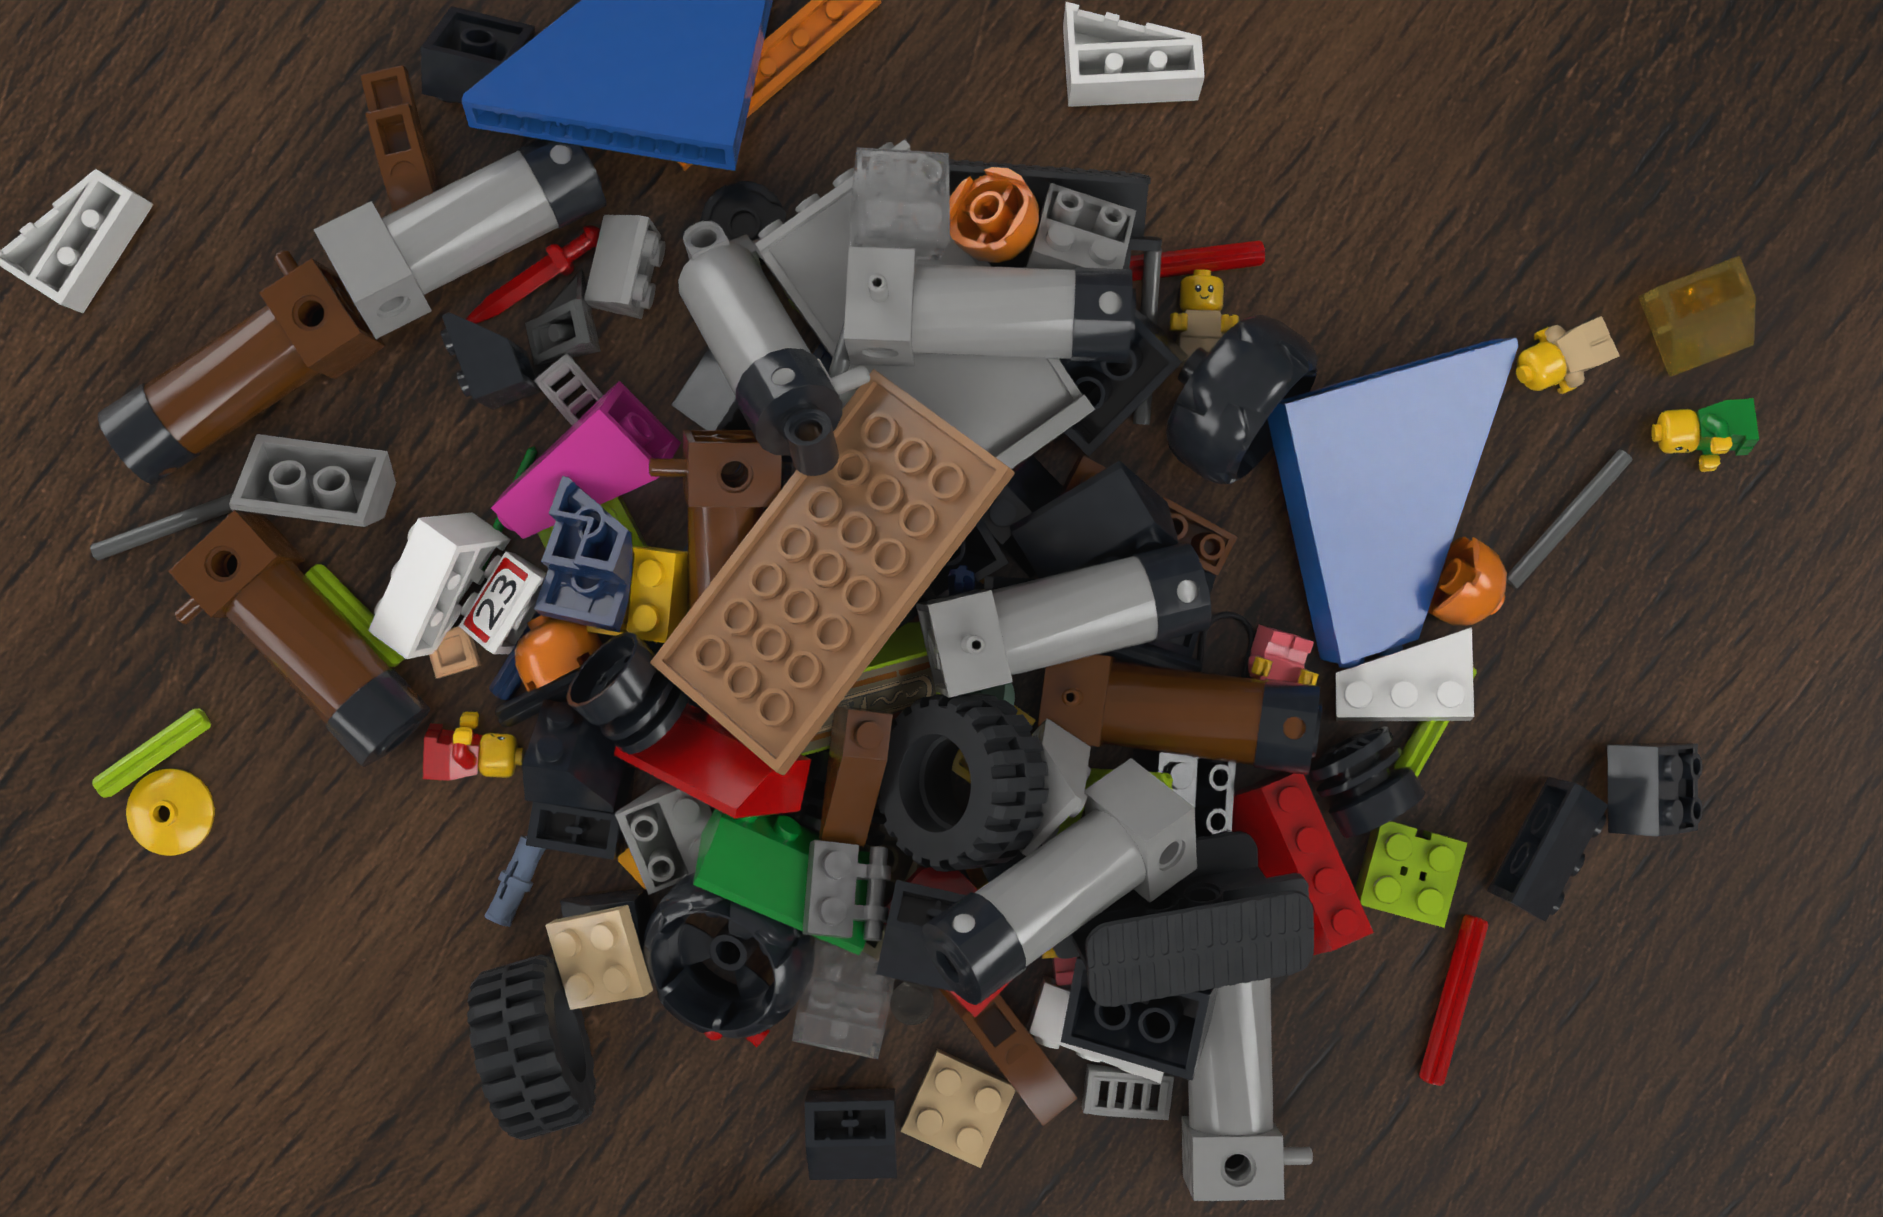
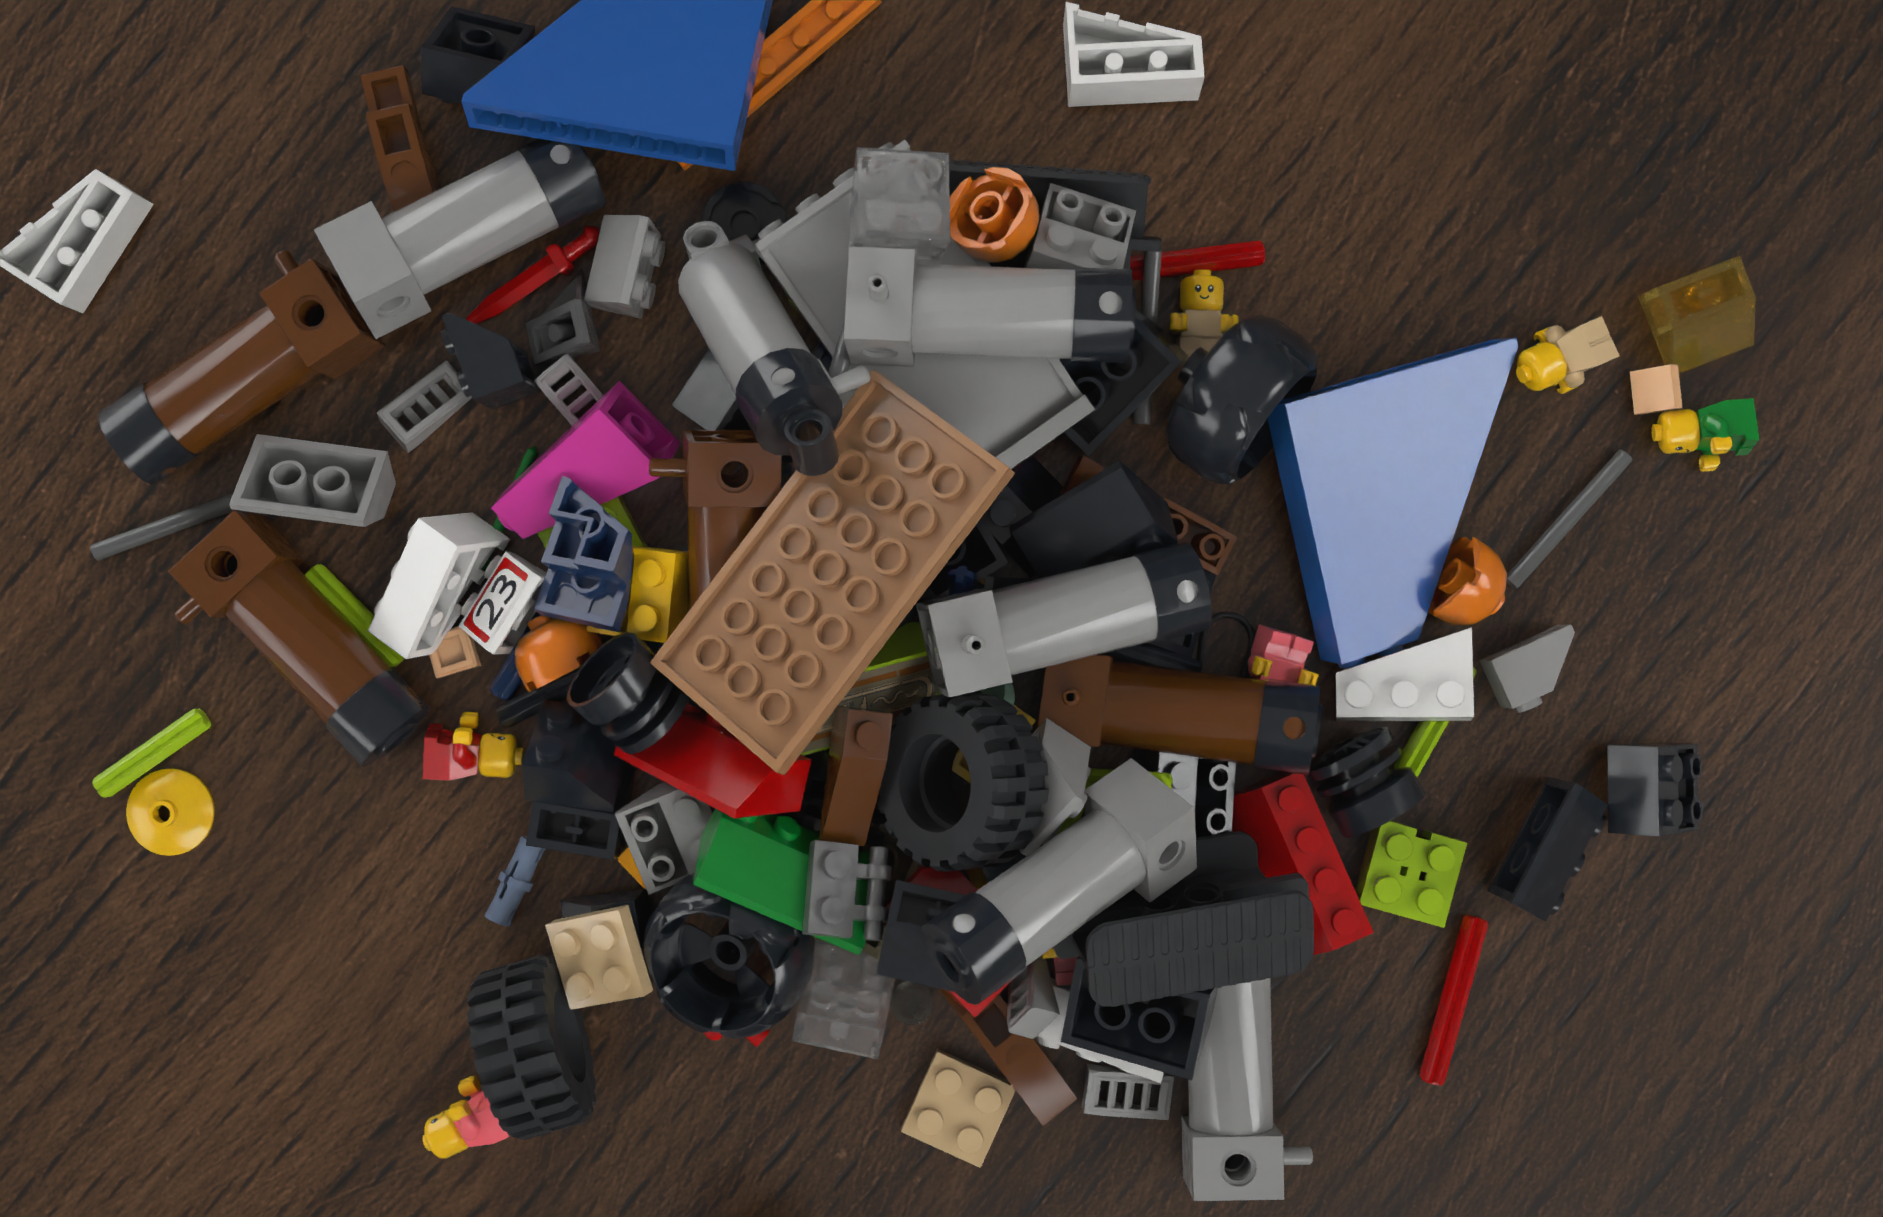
black slope [805,1088,897,1180] -> none
none -> light grey slope [377,360,472,453]
none -> piece [422,1076,510,1159]
none -> light grey slope [1007,955,1060,1039]
none -> light grey slope [1479,624,1575,713]
none -> light nougat tile [1630,364,1682,415]

